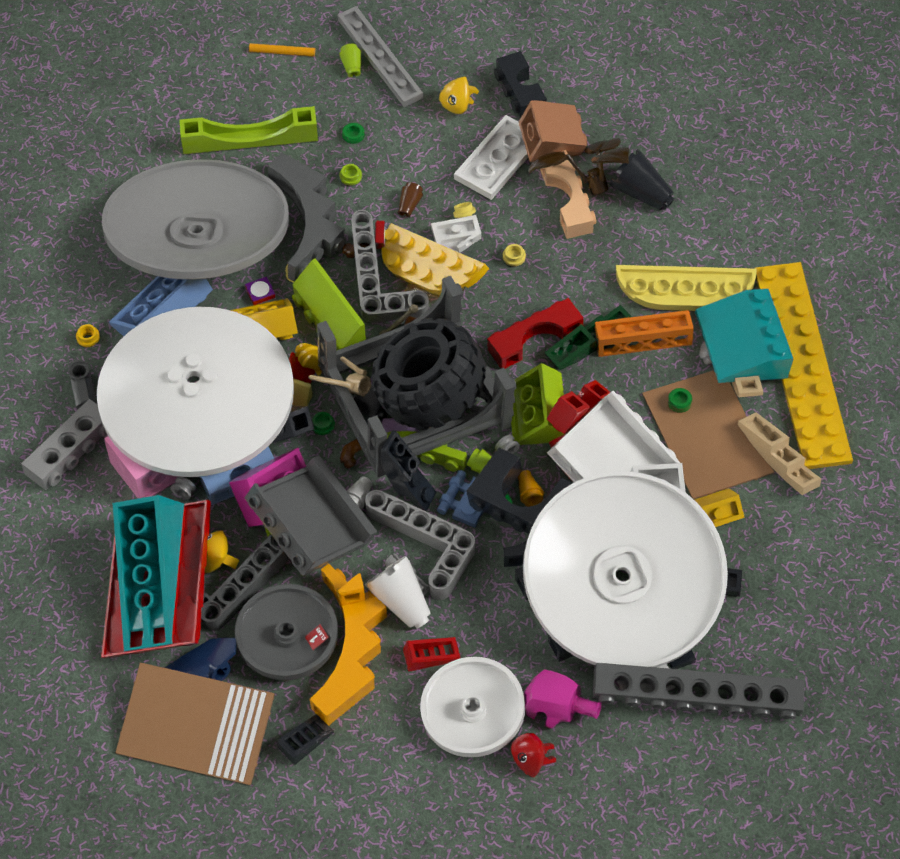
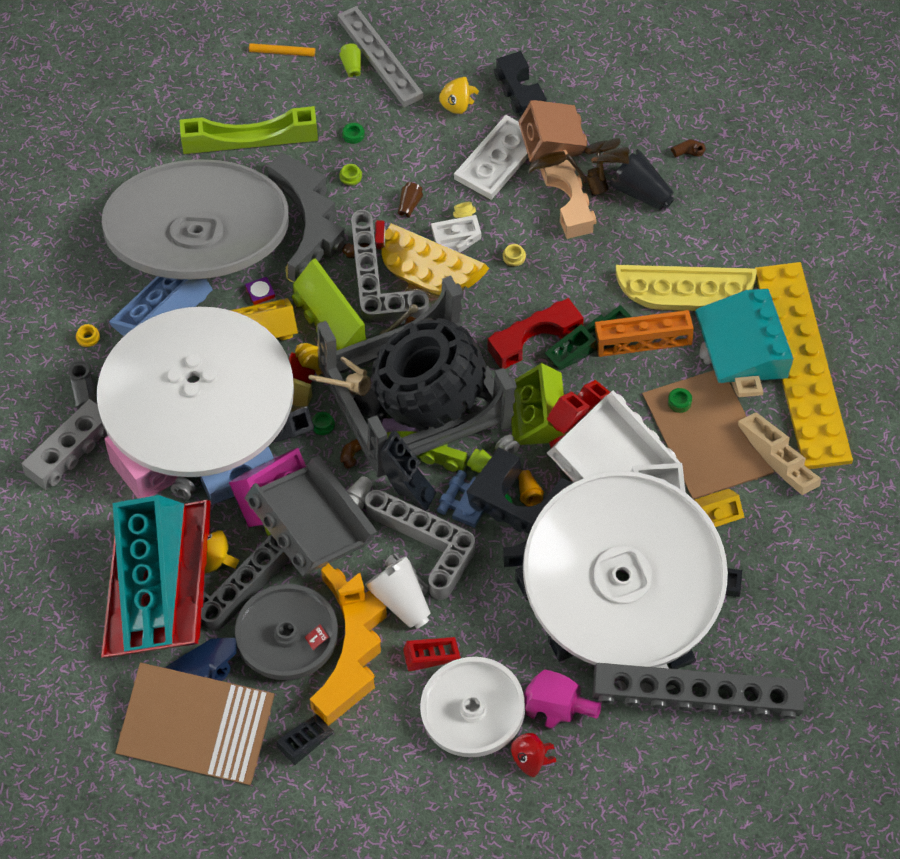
none -> reddish brown arm [671,139,706,157]

